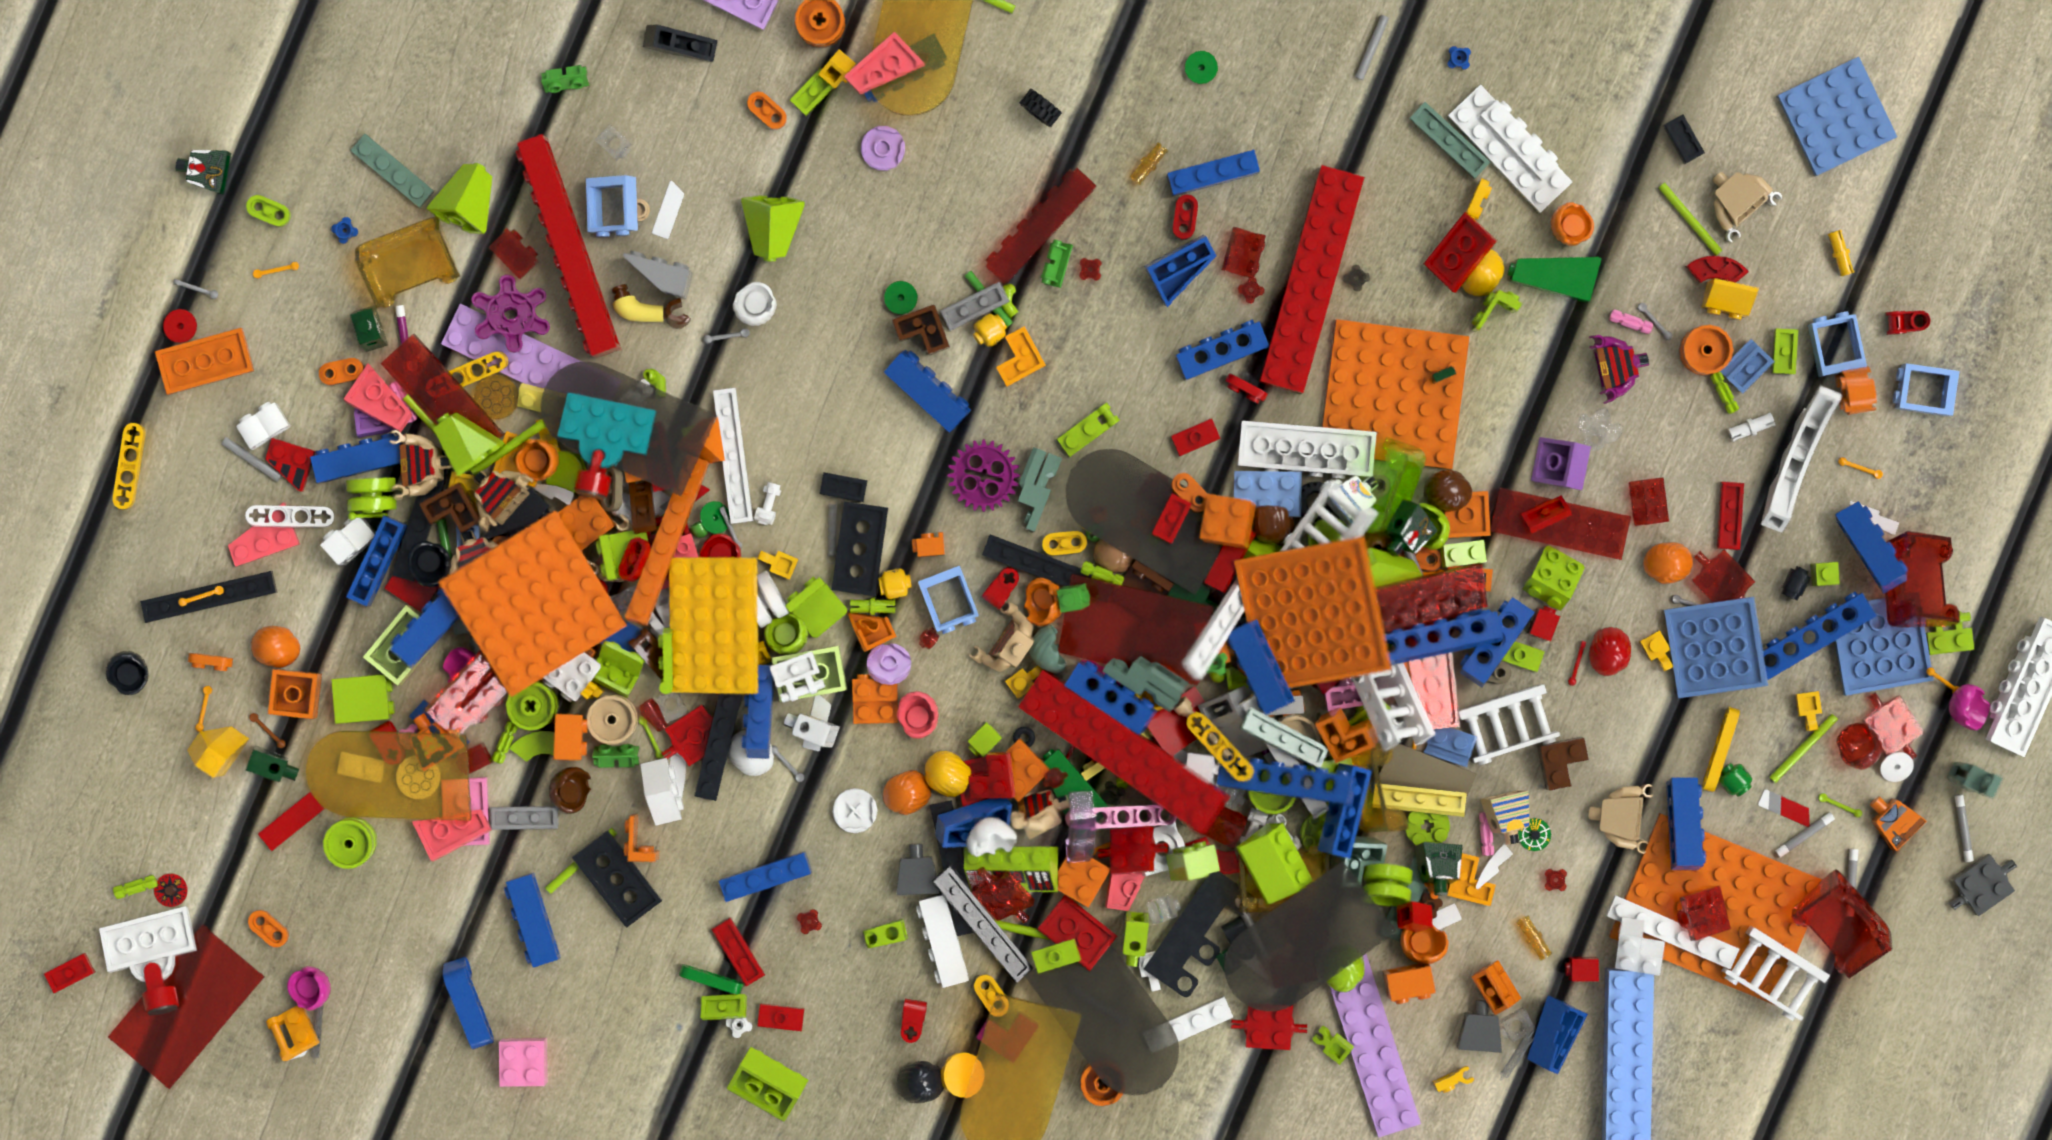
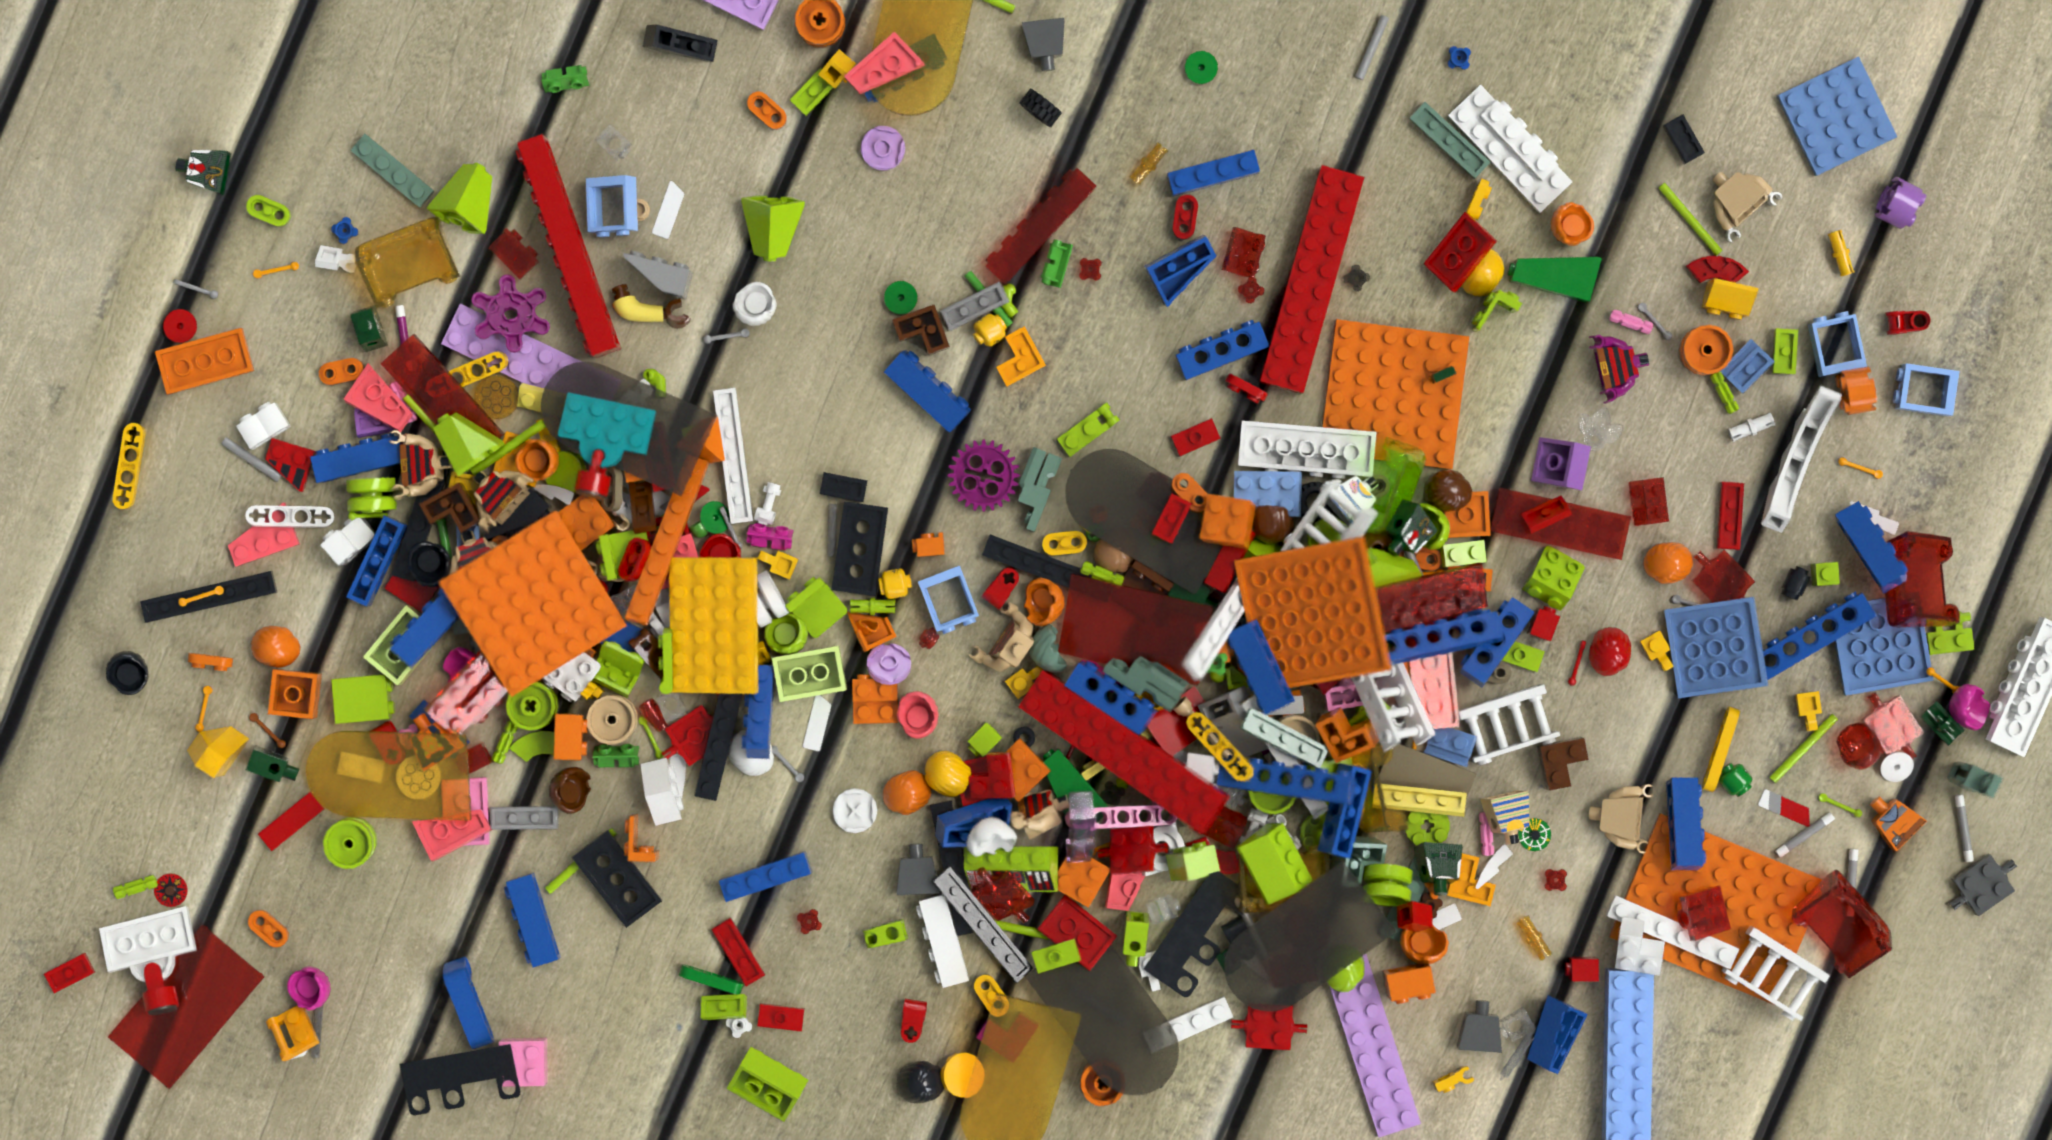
white plate [770,651,825,703] -> none
white torso [784,713,840,747] -> none
clear red plate [1043,768,1068,788] -> none
bright green brick [1057,583,1090,612] -> none
lime plate [1312,1026,1354,1065] -> none
orange brick [1471,960,1521,1015] -> none
none -> white plate [315,245,357,273]
none -> black piece [400,1044,521,1115]
none -> dark pink hinge [747,523,794,550]
none -> dark grey torso [1022,18,1065,71]
none -> medium lavender brick [1875,177,1926,229]
none -> dark green hips [1919,701,1965,746]

